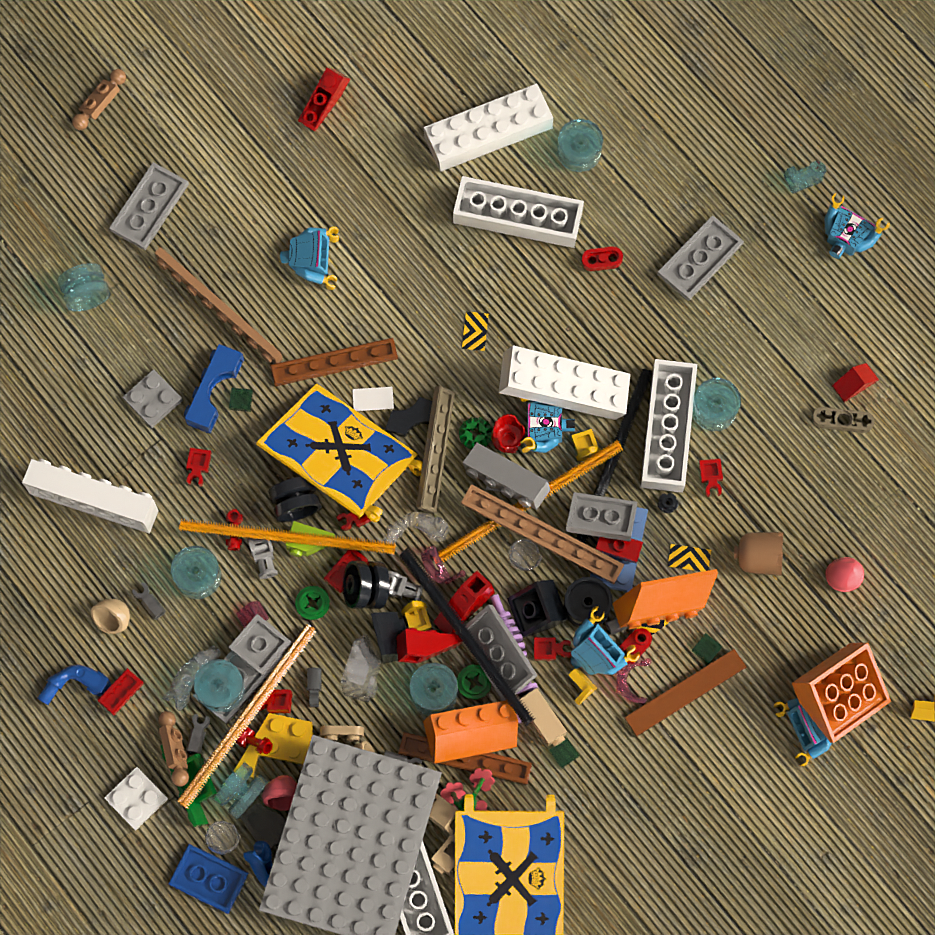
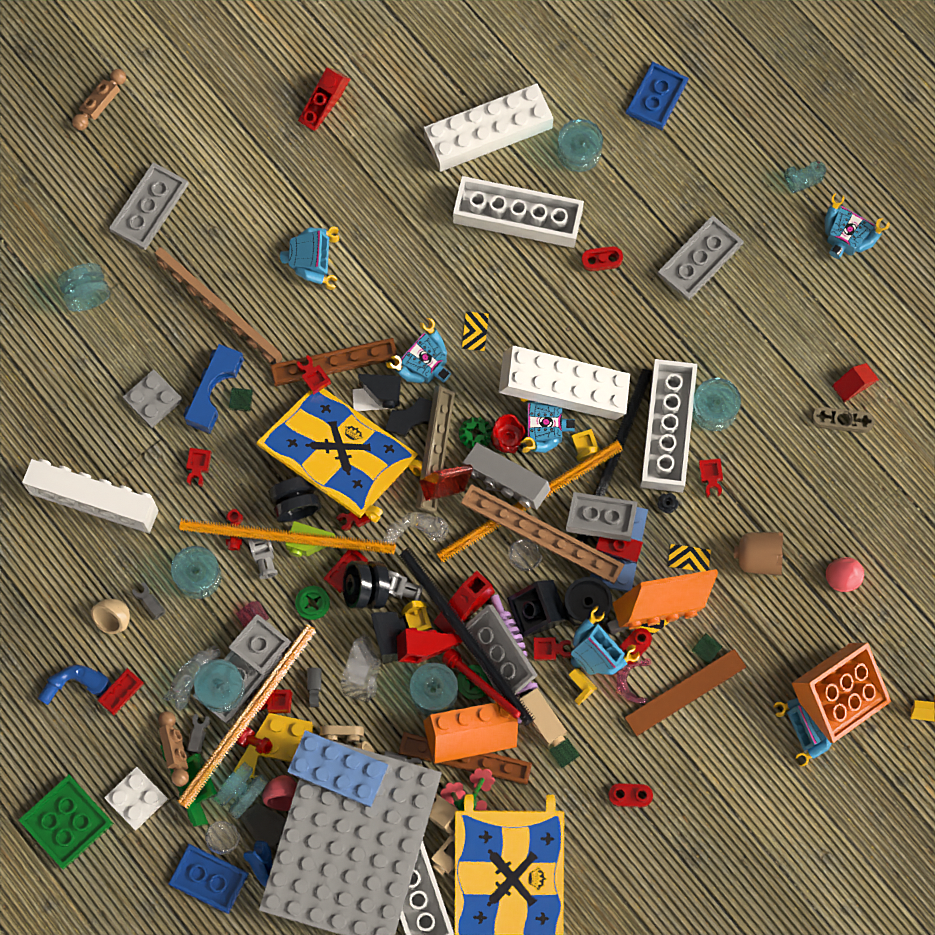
clear pink helmet [421,545,466,585] -> none
none -> green plate [19,774,114,870]
none -> medium blue plate [287,730,389,808]
none -> red plate [297,355,331,395]
none -> black slope [358,374,401,409]
none -> torso [386,318,451,384]
none -> clear red tile [419,464,473,501]
none -> red piece [442,648,521,719]
none -> red plate [608,783,653,808]
none -> blue tile [626,61,689,130]

